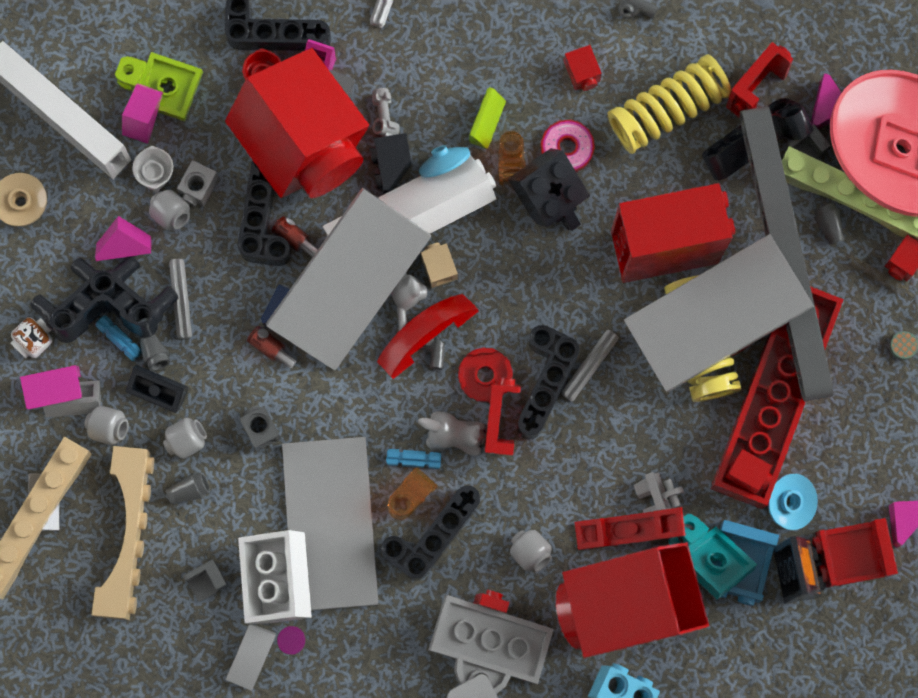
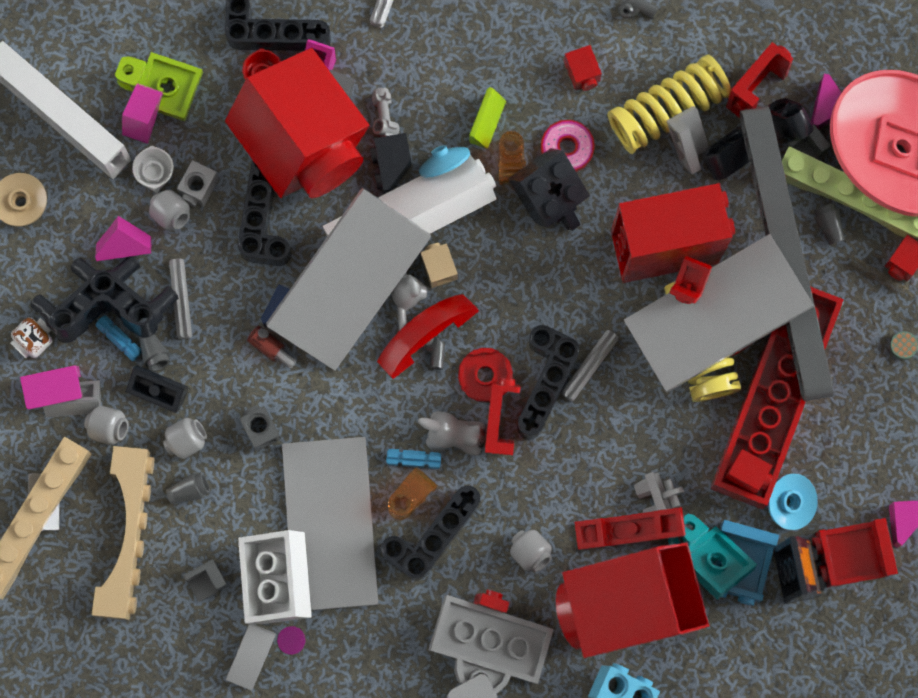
clear red piece [272,216,318,257] -> none
none -> light grey panel [666,106,709,174]
none -> red bracket [669,256,713,304]

